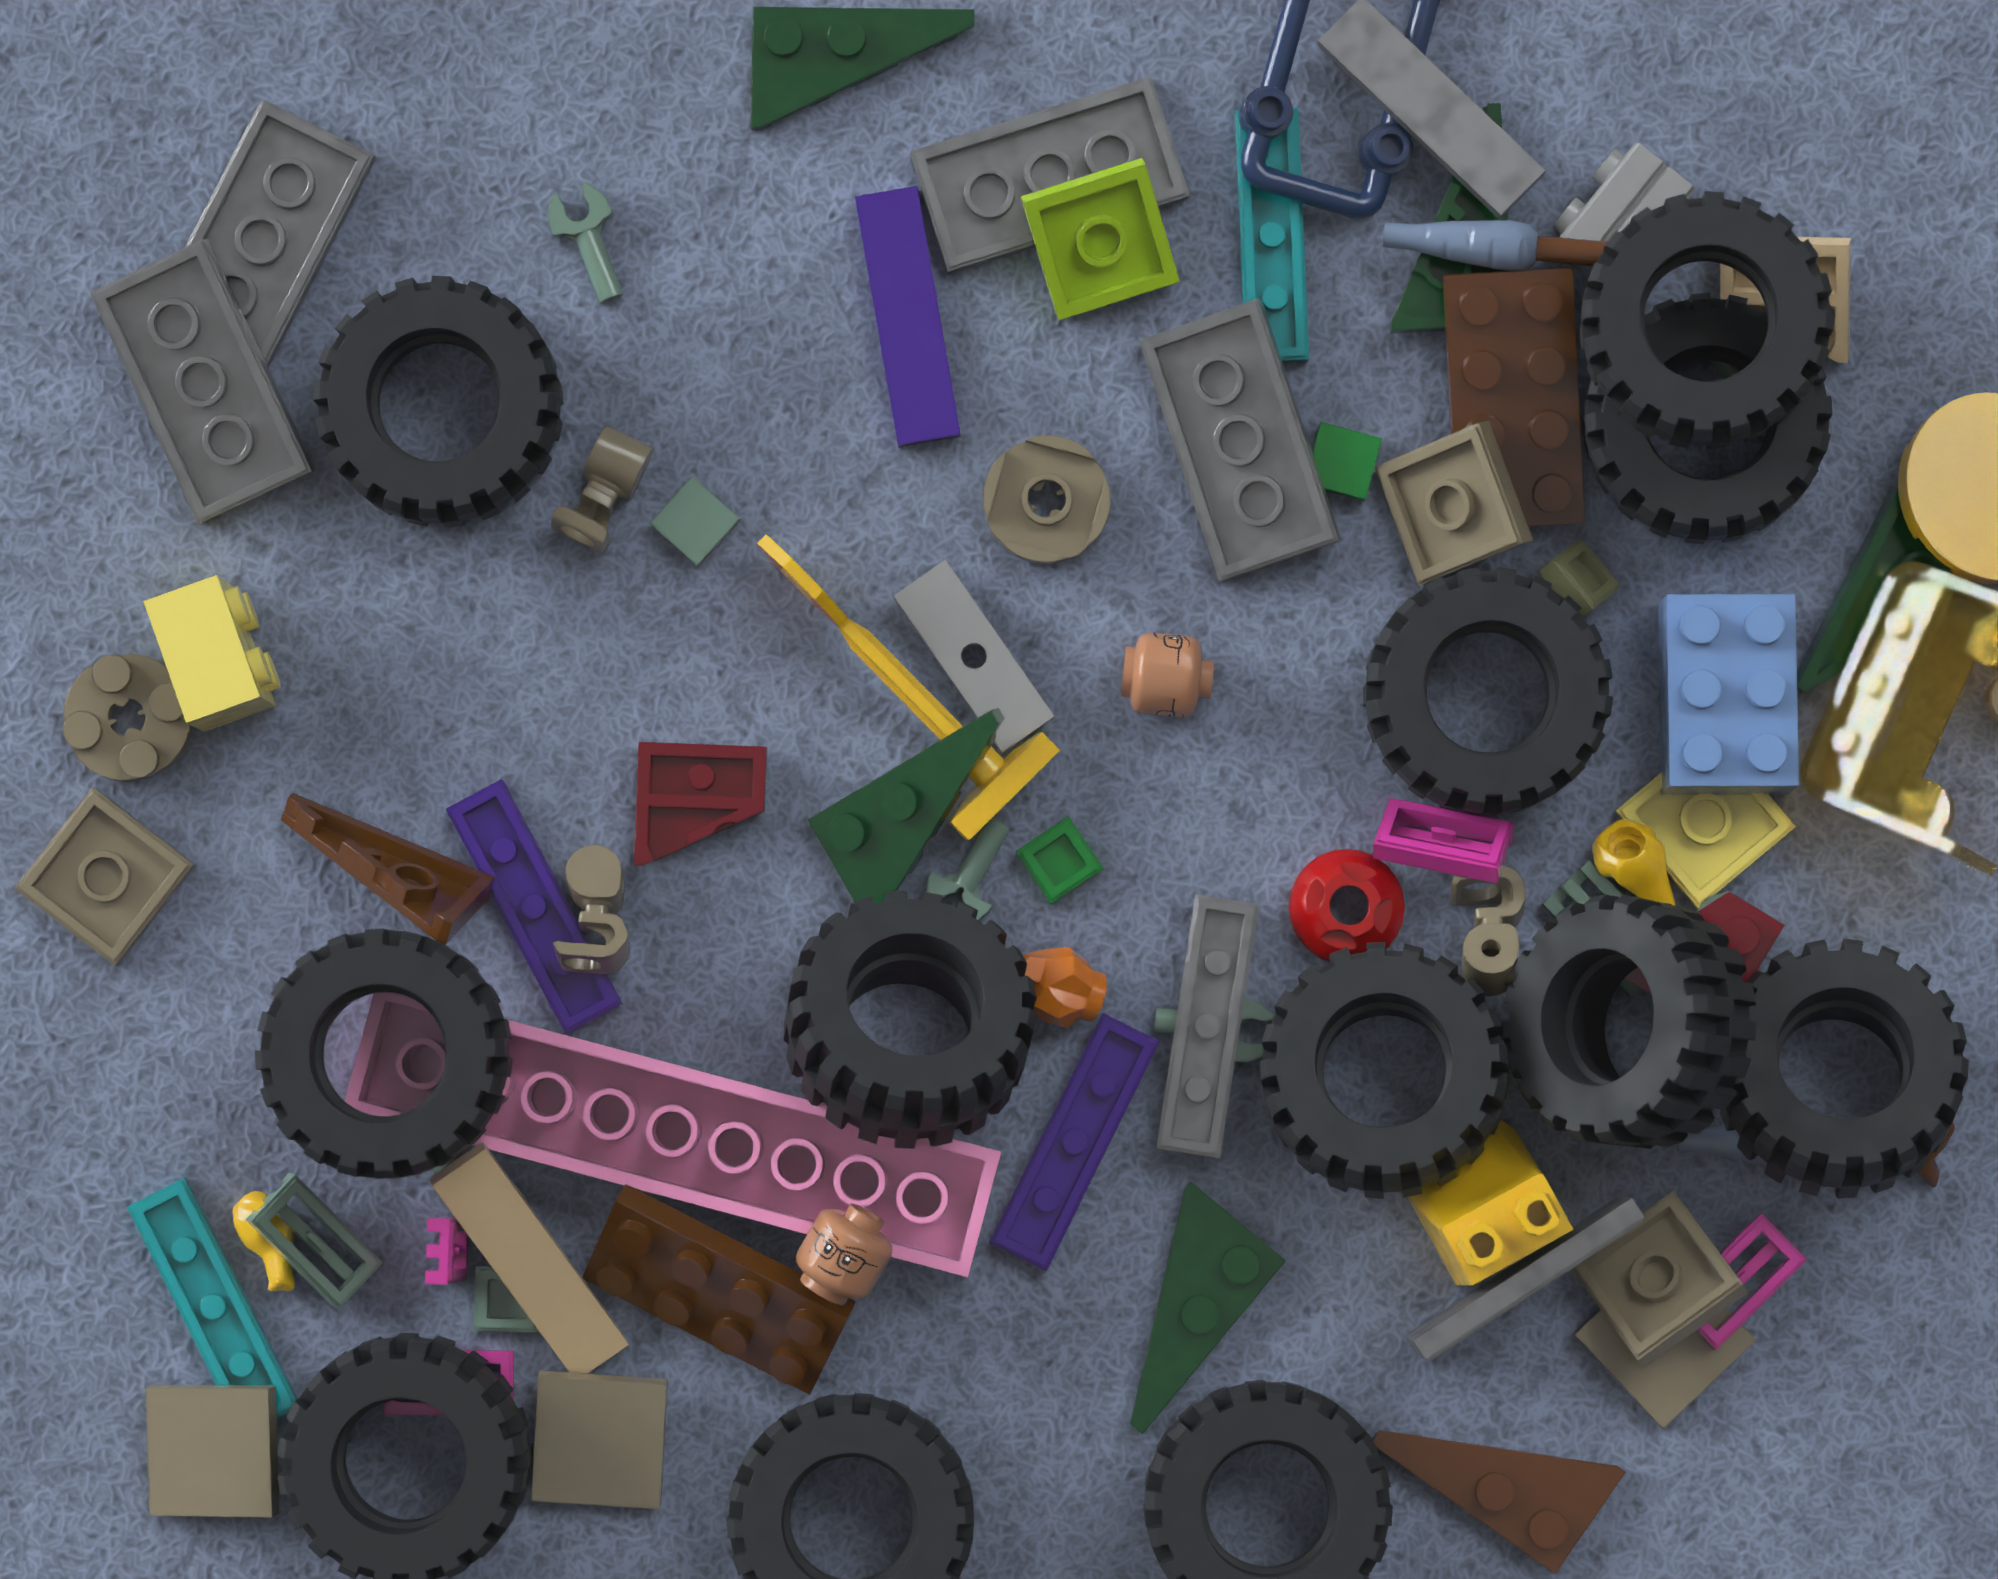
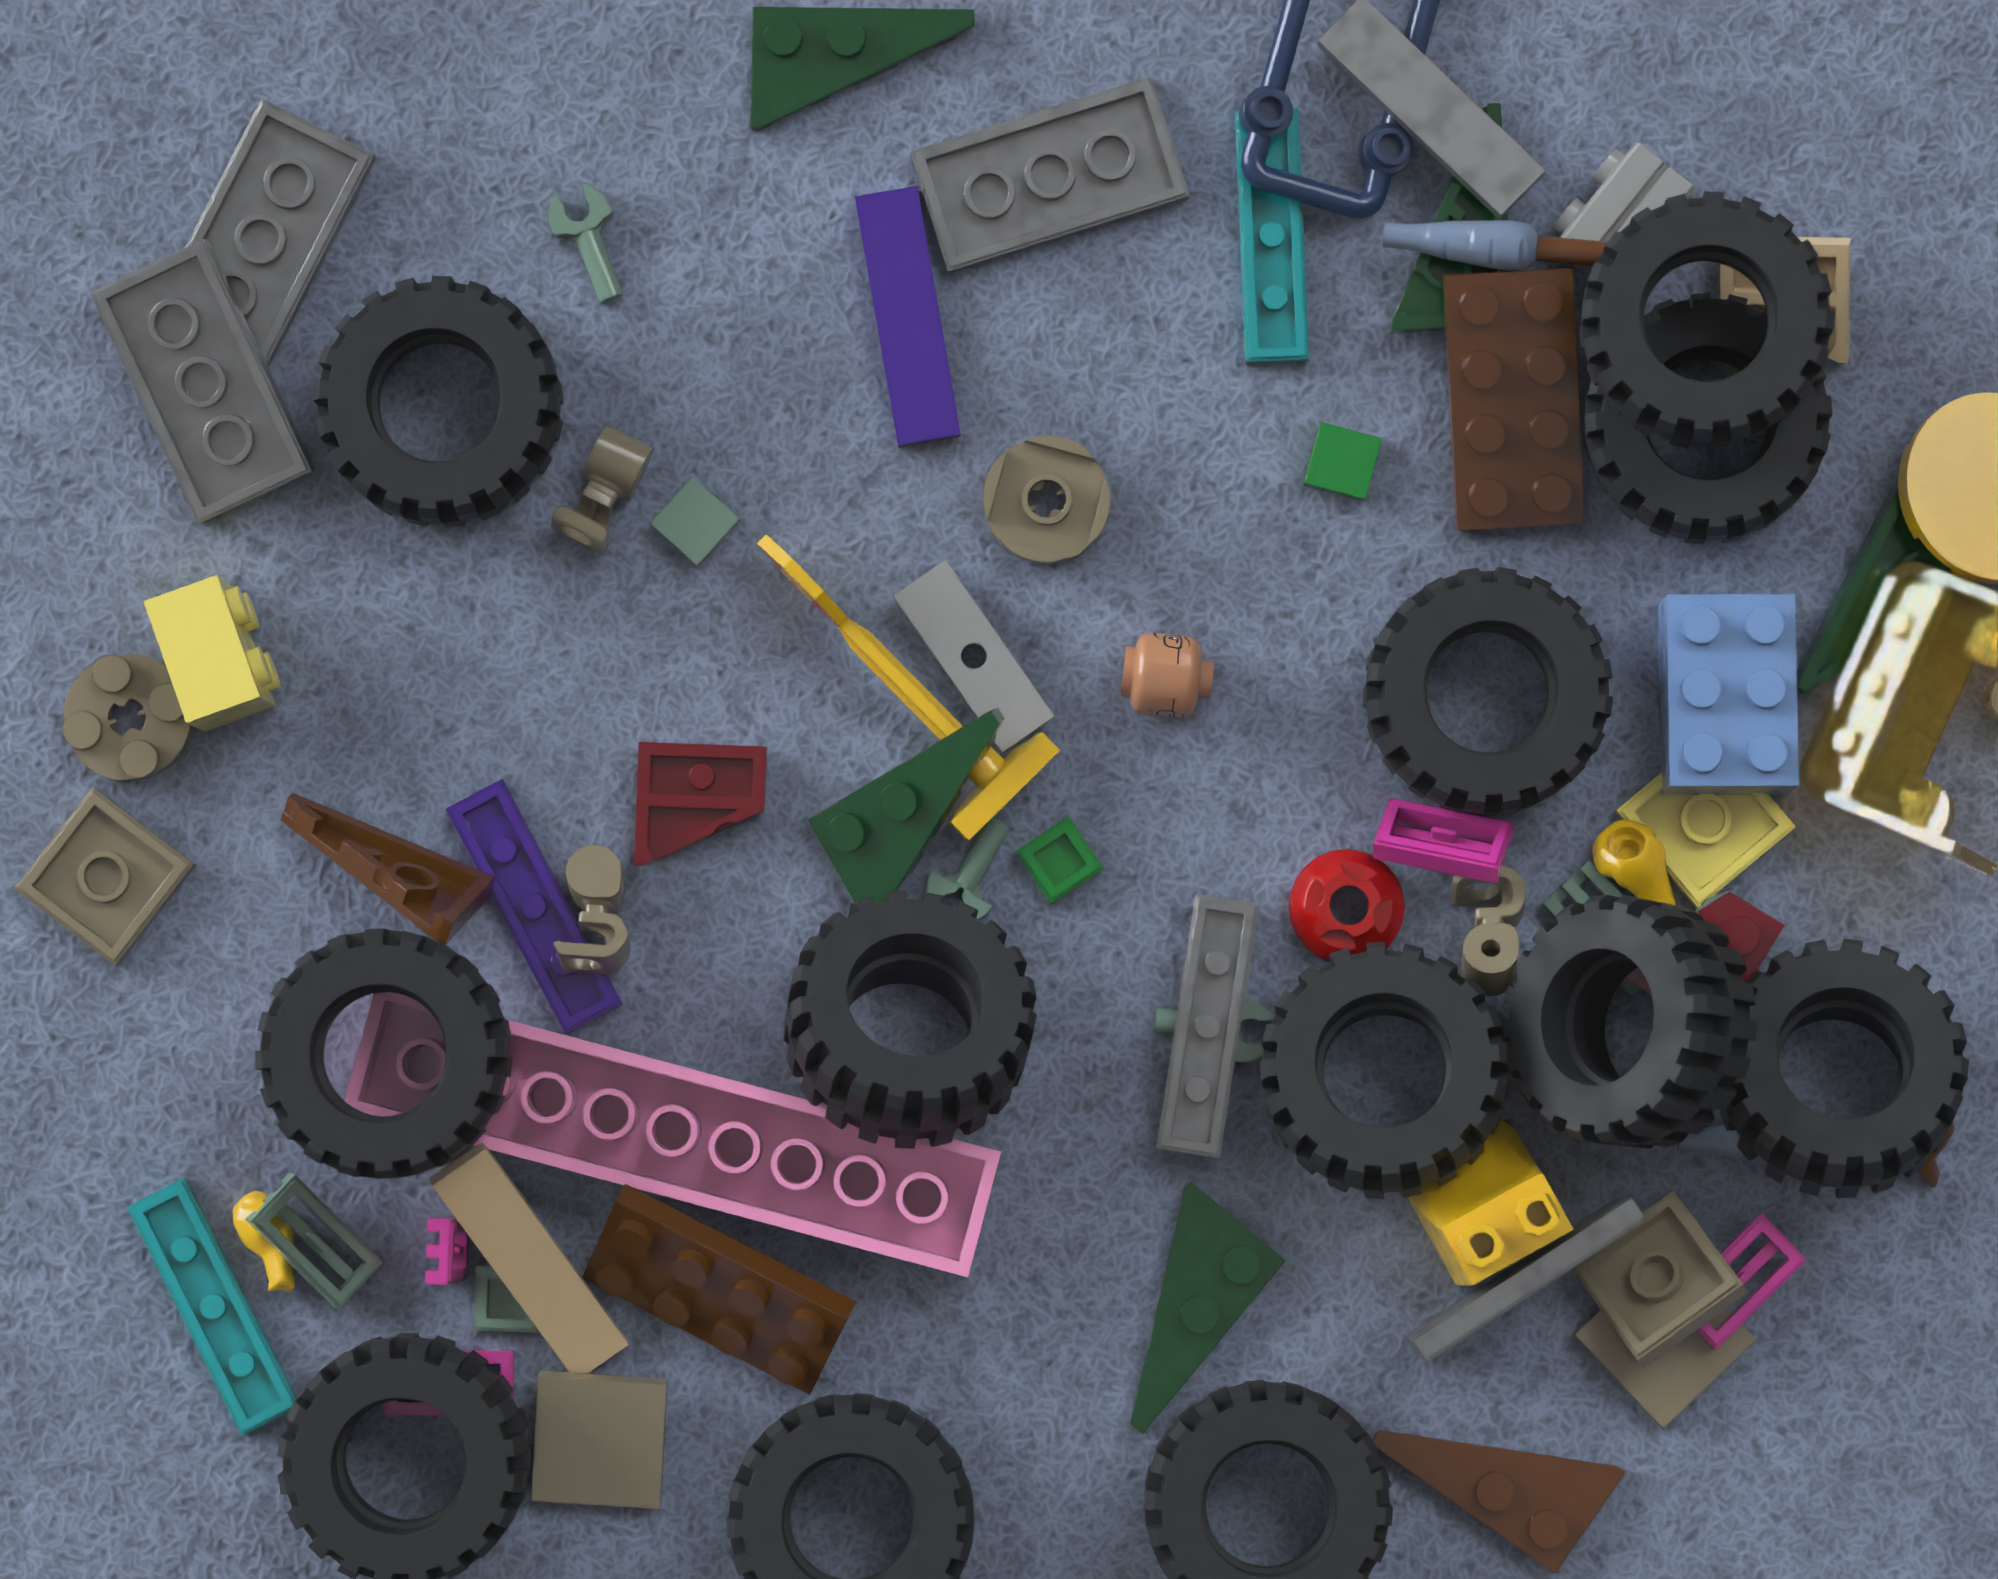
dark tan tile [146,1384,280,1517] -> none
nougat head [796,1203,892,1305] -> none
dark purple tile [989,1013,1160,1271] -> none
lime plate [1020,158,1180,320] -> none
orange rock [1023,947,1107,1028] -> none
flat silver tile [1139,299,1342,582] -> none
dark tan tile [1375,421,1533,586] -> none
olive tile [1538,538,1621,617] -> none

